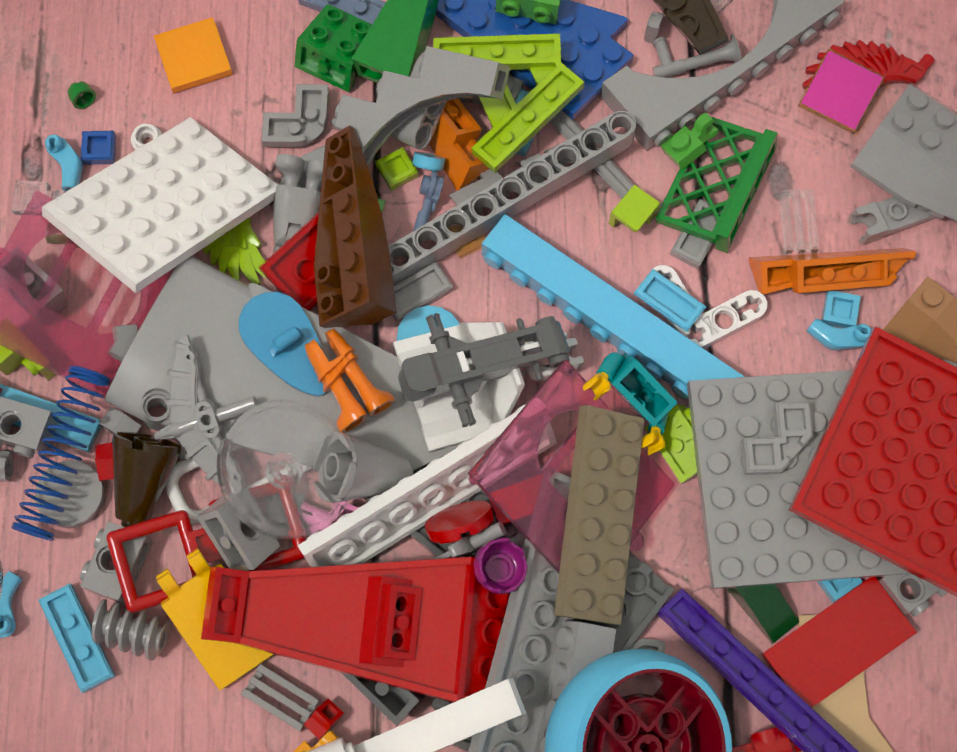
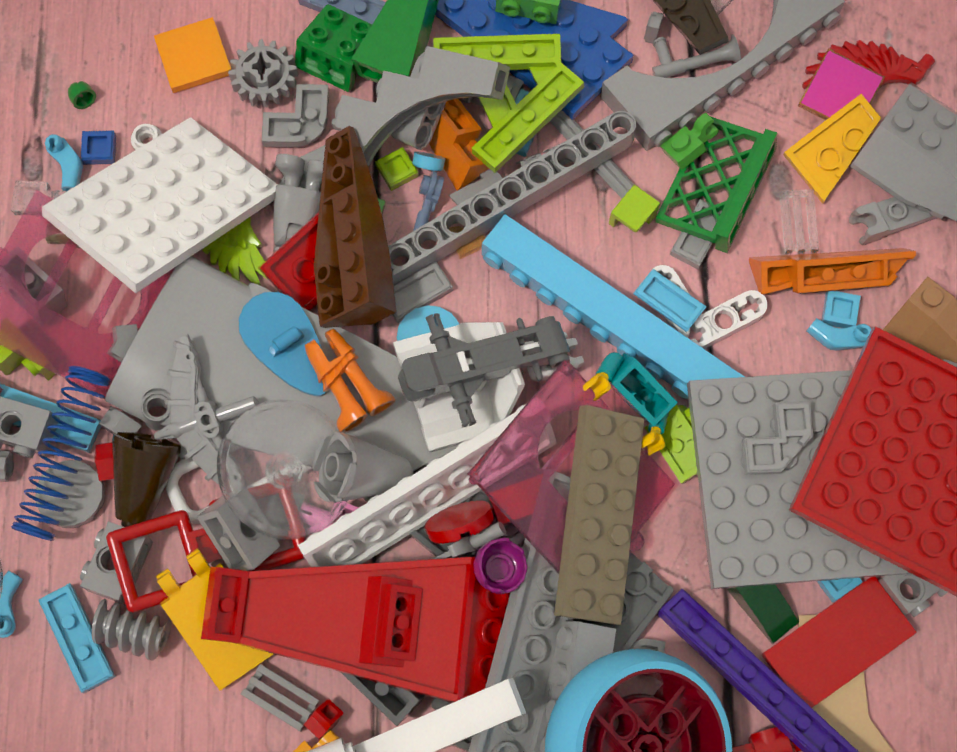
none -> light grey gear [228,39,298,108]
none -> yellow wing [783,94,881,204]

